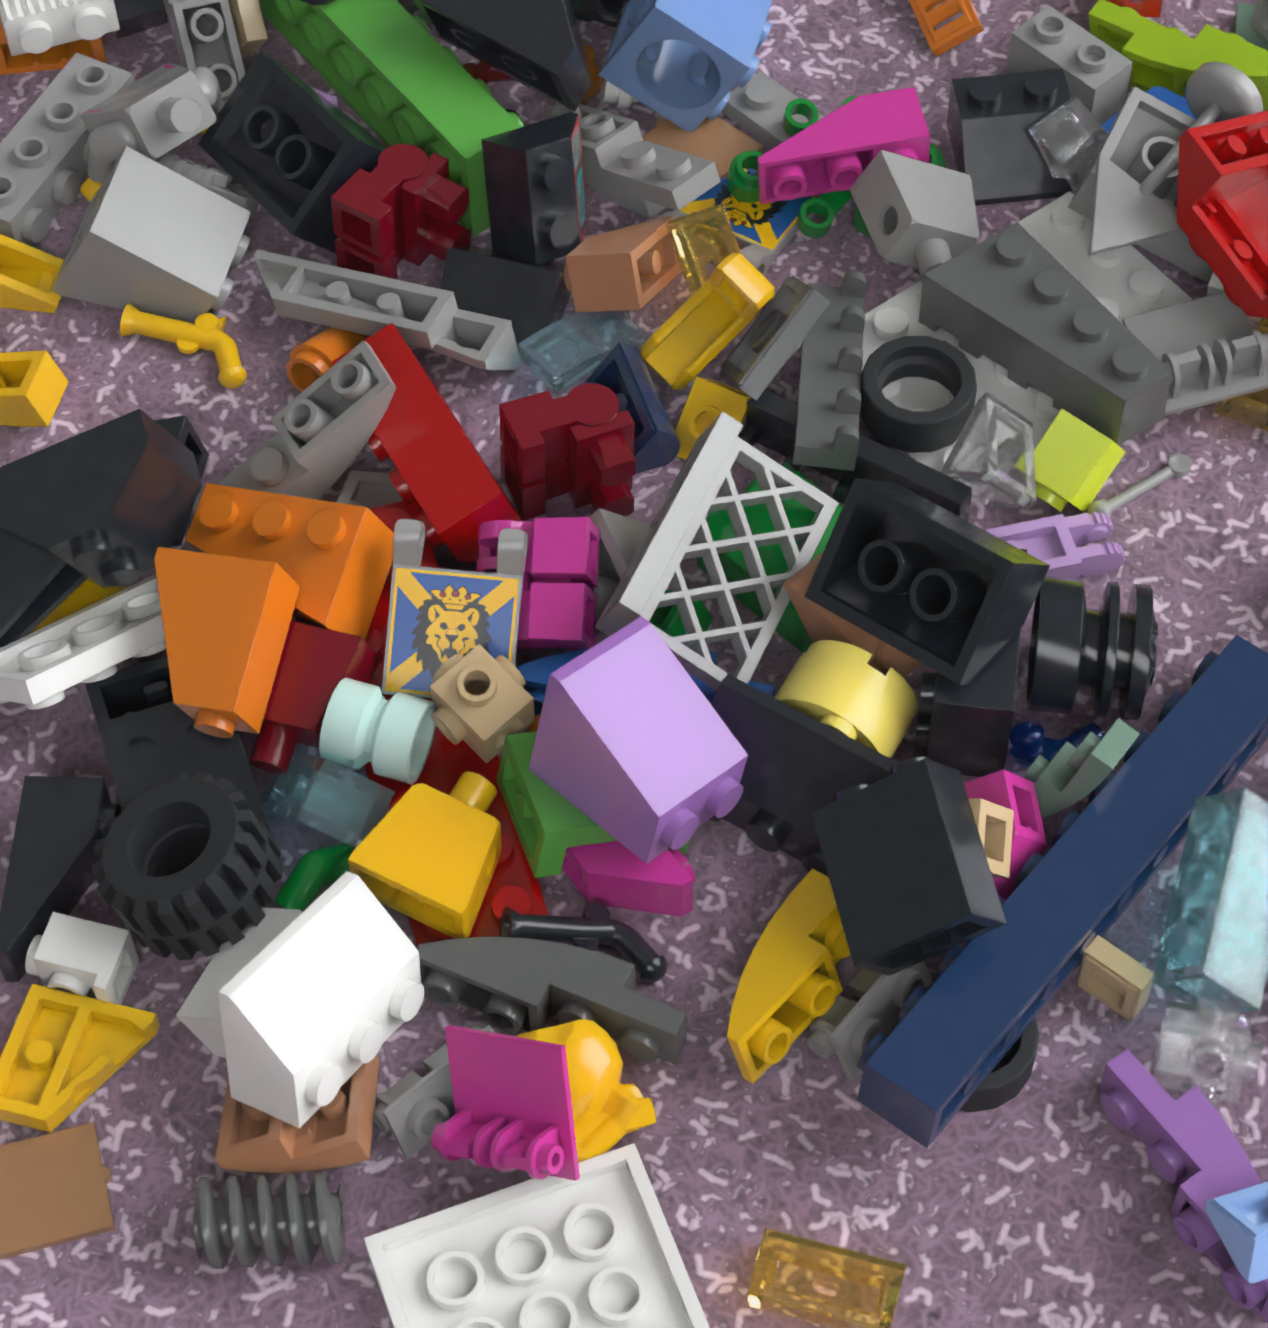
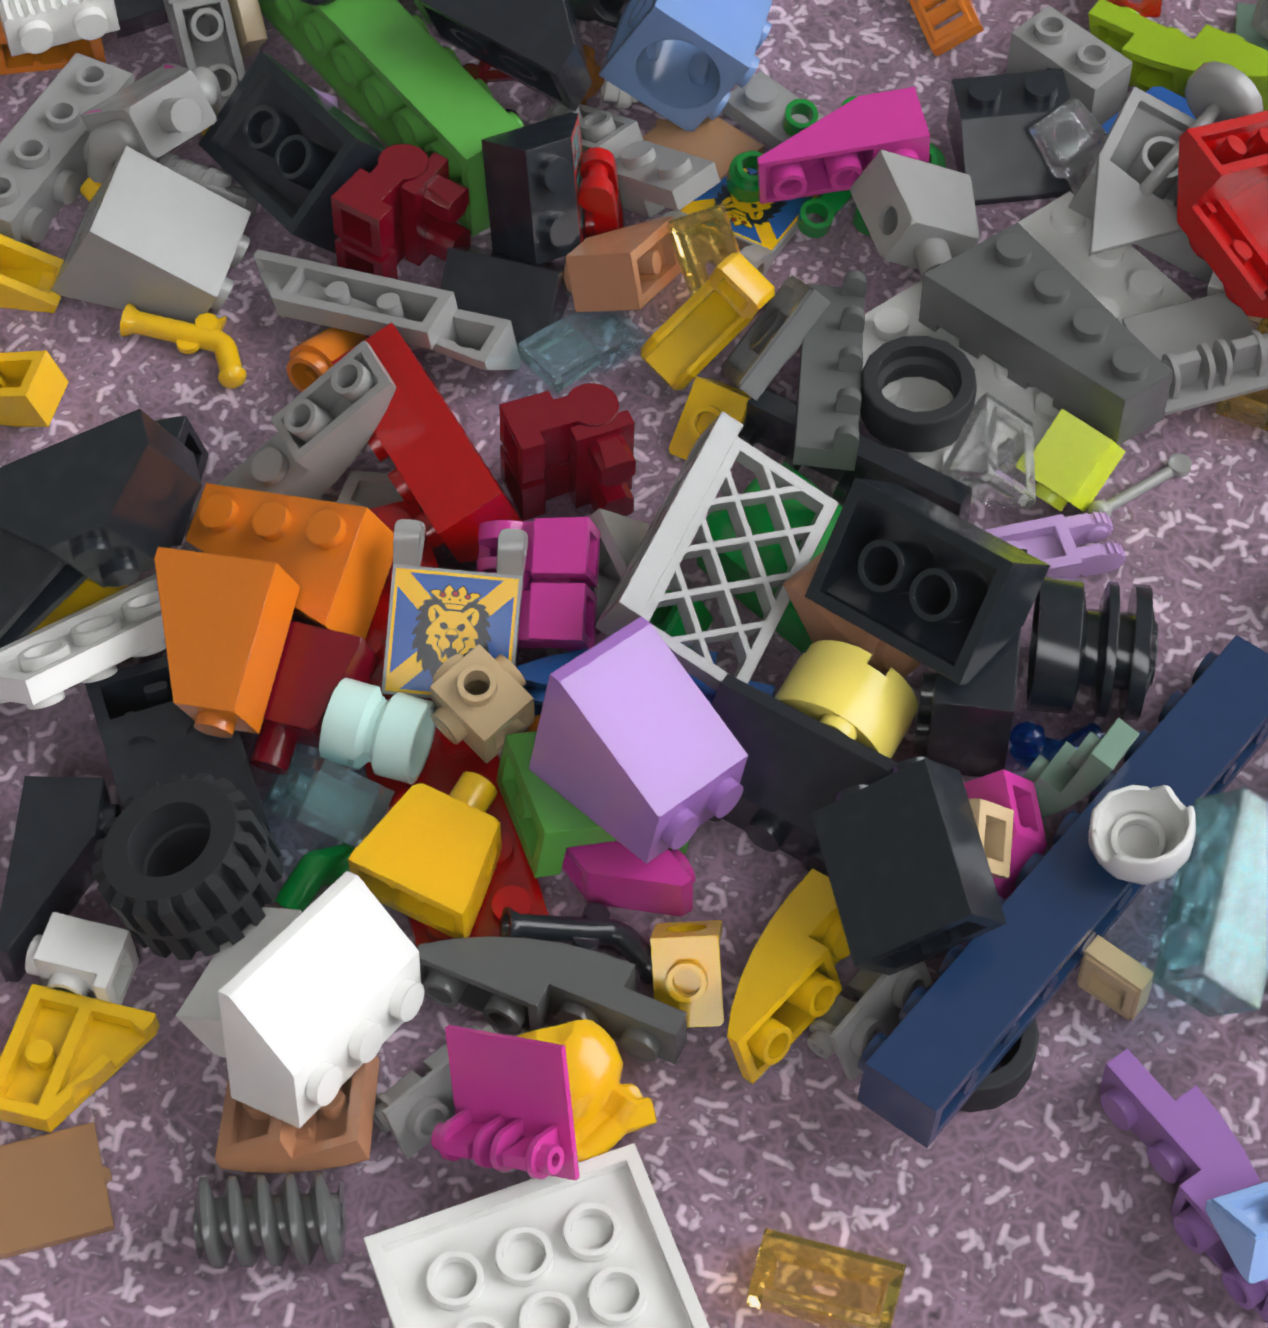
dark blue brick [585,342,680,473] -> none
clear brick [1153,999,1262,1106] -> none
none -> red plate [578,147,624,238]
none -> yellow bracket [650,920,725,1028]
none -> white hair [1088,785,1196,885]

